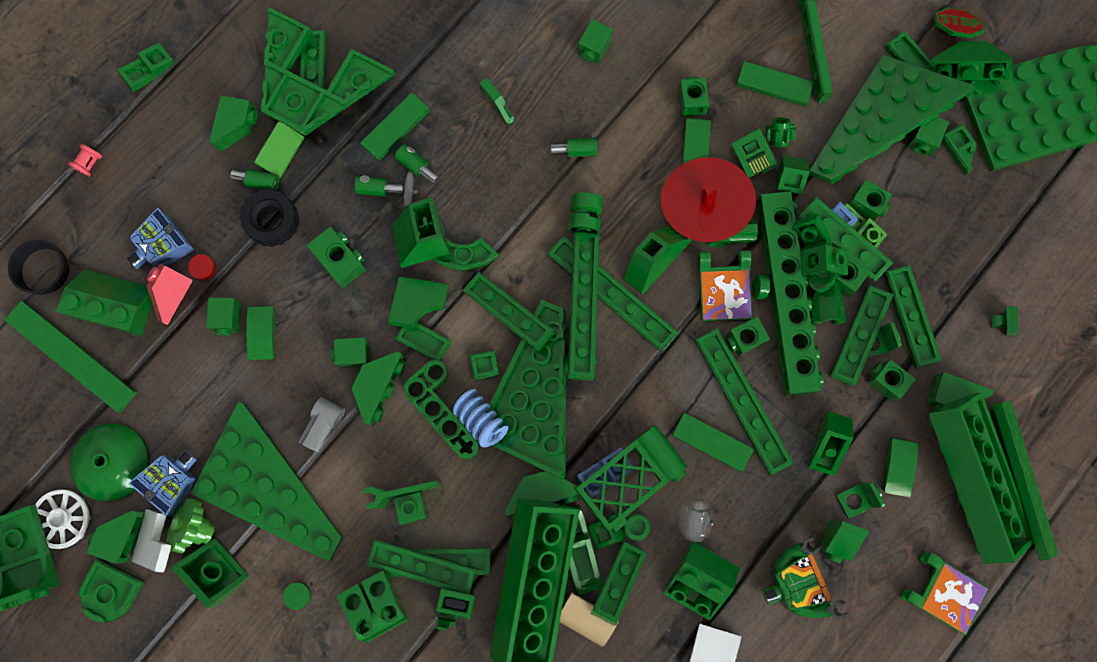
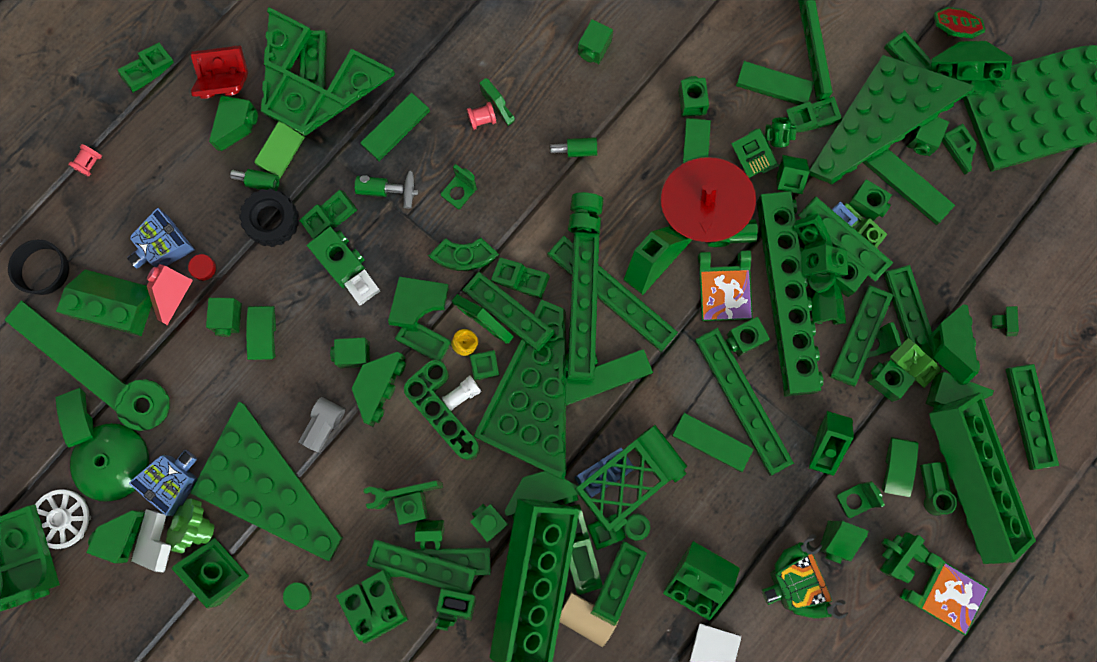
green tile [79,558,145,622] -> none
green slope [392,197,450,268] -> none
green piece [394,144,438,183] -> none
light blue piece [453,389,509,447] -> none
clear head [678,500,715,542] -> none
green tile [753,274,770,300] -> none
green tile [993,401,1059,561] -> none
none -> green slope [55,388,94,448]
none -> green tile [115,379,170,431]
none -> red bracket [190,45,248,99]
none -> green slope [299,190,358,239]
none -> white tile [344,269,380,305]
none -> green tile [415,520,445,550]
none -> green bracket [441,164,477,209]
none -> white pin [442,375,482,411]
none -> yellow tile [451,329,478,356]
none -> green tile [452,294,514,344]
none -> coral bush [467,102,496,130]
none -> green brick [470,504,509,542]
none -> green slope [491,257,550,299]
none -> green tile [566,349,653,406]
none -> green slope [786,96,842,133]
none -> green tile [862,149,955,225]
none -> green hips [879,532,930,583]
none -> bright green slope [890,338,942,388]
none -> green piece [920,462,957,516]
none -> green slope [930,304,980,384]
none -> green tile [1005,364,1059,470]

